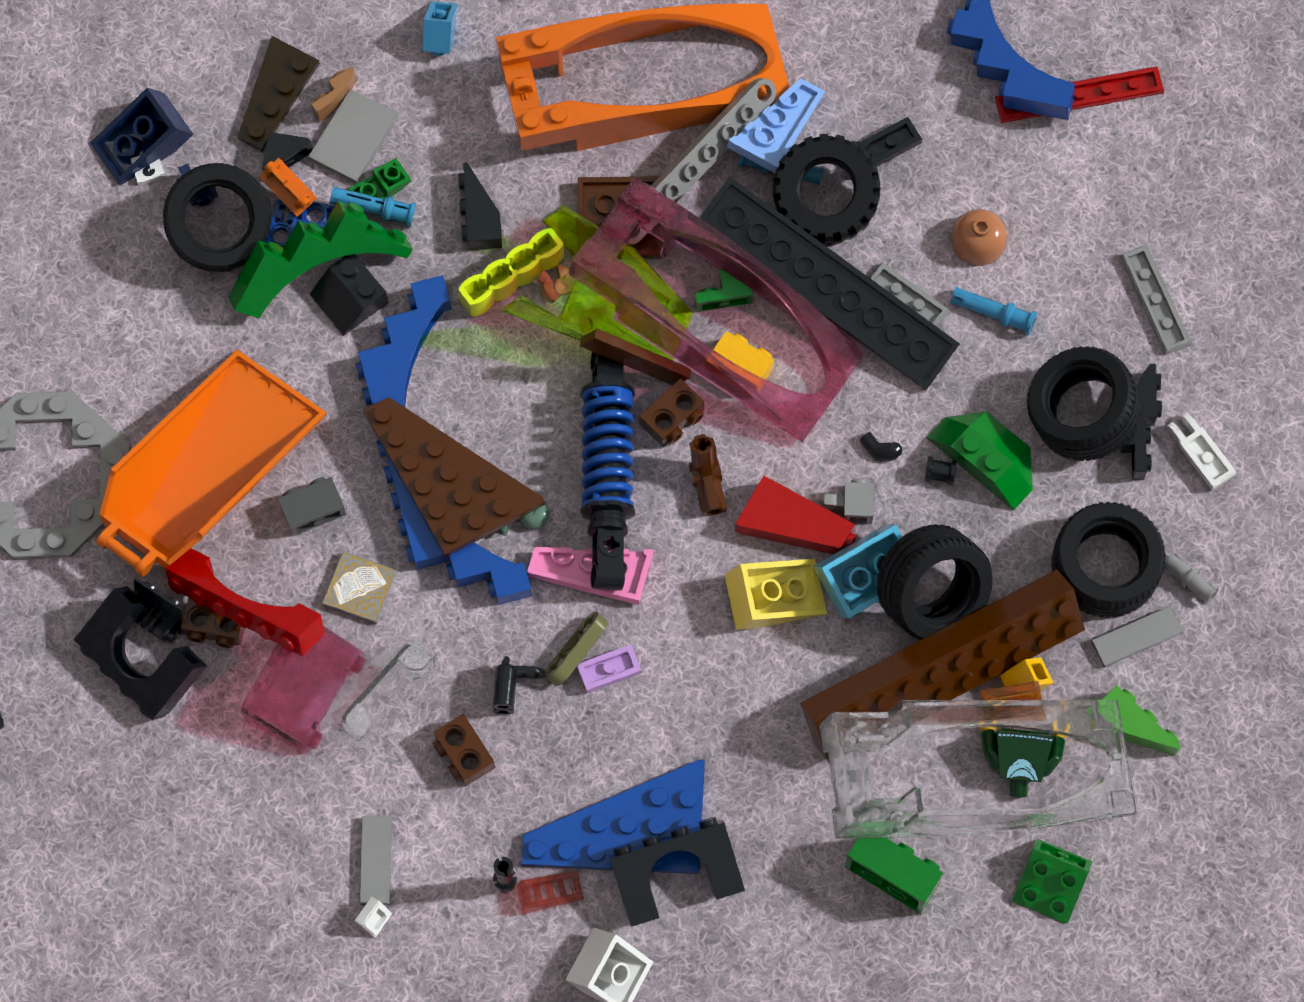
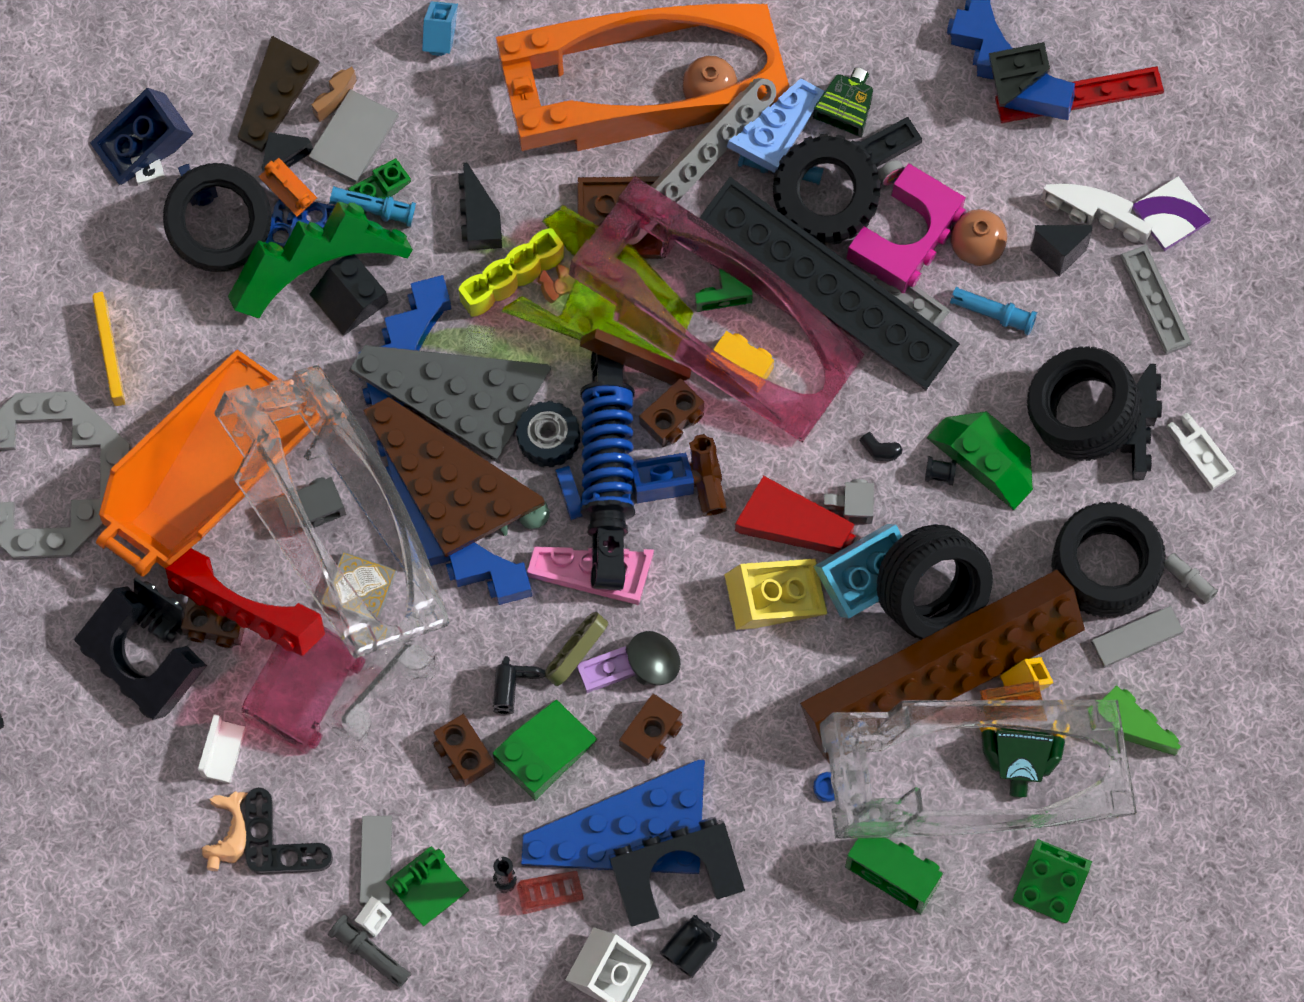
none -> yellow tile [92,292,126,406]
none -> white panel [198,714,246,784]
none -> light nougat animal [202,791,248,871]
none -> clear windscreen [214,364,450,659]
none -> black beam [245,787,333,874]
none -> dark grey pin [328,914,411,989]
none -> dark grey wing [349,345,552,461]
none -> green hinge [386,846,469,927]
none -> green slope [493,699,598,801]
none -> black wheel [516,401,581,468]
none -> blue beam [555,465,582,520]
none -> reddish brown brick [619,693,683,766]
none -> pearl dark grey dish [626,631,681,685]
none -> blue slope [631,452,694,504]
none -> black piece [660,915,721,978]
none -> nougat cylinder [683,56,738,99]
none -> dark green torso [813,68,873,138]
none -> blue tile [813,772,843,802]
none -> dark pink arch [846,163,966,294]
none -> light grey tile [878,160,905,187]
none -> pearl dark grey wing [989,42,1050,107]
none -> black slope [1030,225,1092,277]
none -> white slope [1041,184,1153,244]
none -> tile [1132,176,1211,251]

